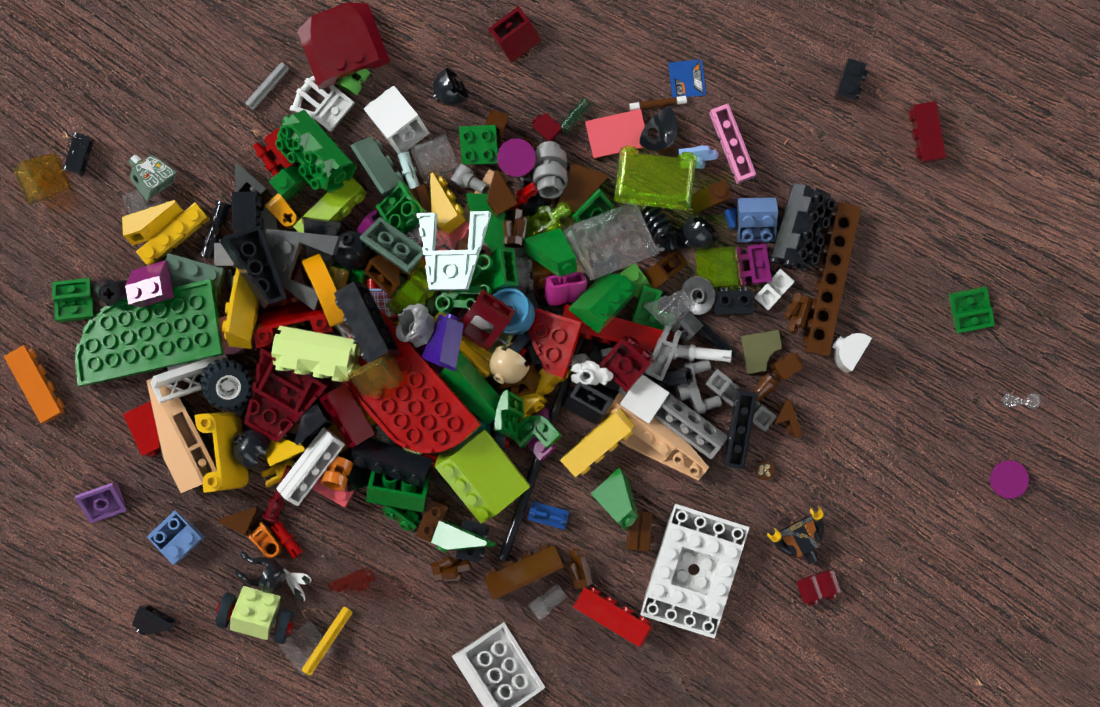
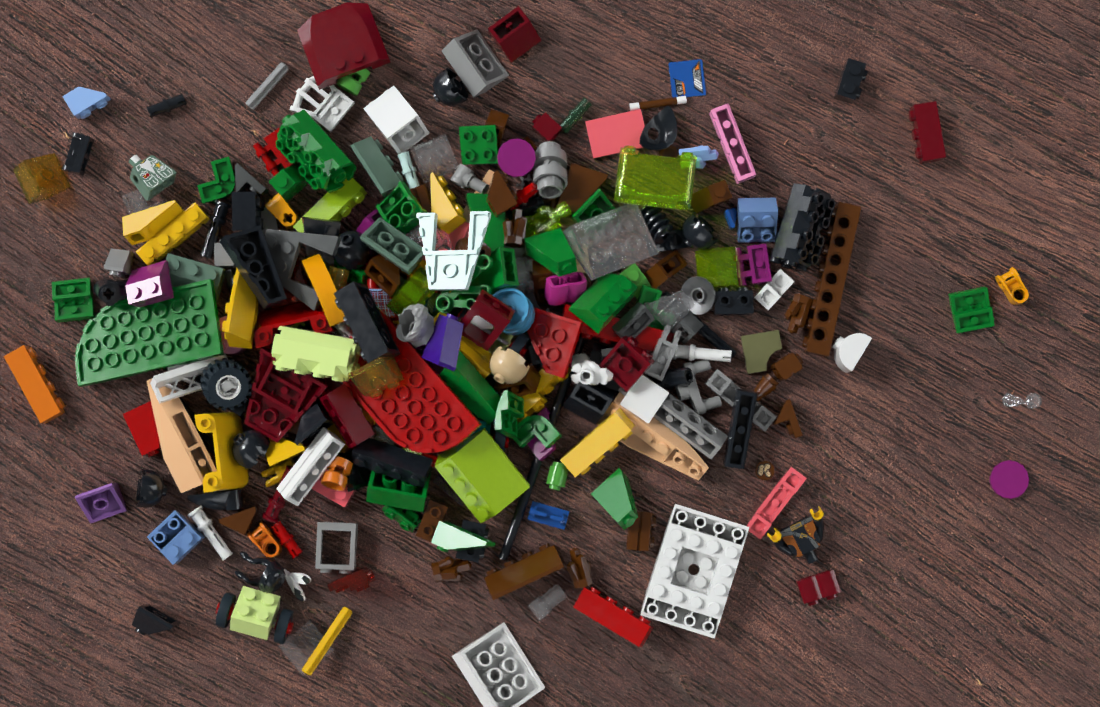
none -> light blue slope [62,87,111,119]
none -> light grey slope [104,248,134,278]
none -> black cylinder [136,469,167,508]
none -> black pin [147,93,187,118]
none -> black piece [187,489,243,511]
none -> white pin [187,505,233,561]
none -> green plate [197,157,236,204]
none -> light grey window [315,522,358,574]
none -> light grey slope [442,29,509,98]
none -> bright green brick [546,462,569,491]
none -> dark grey slope [612,302,655,338]
none -> coral slope [746,467,807,540]
none -> light orange piece [995,267,1029,305]

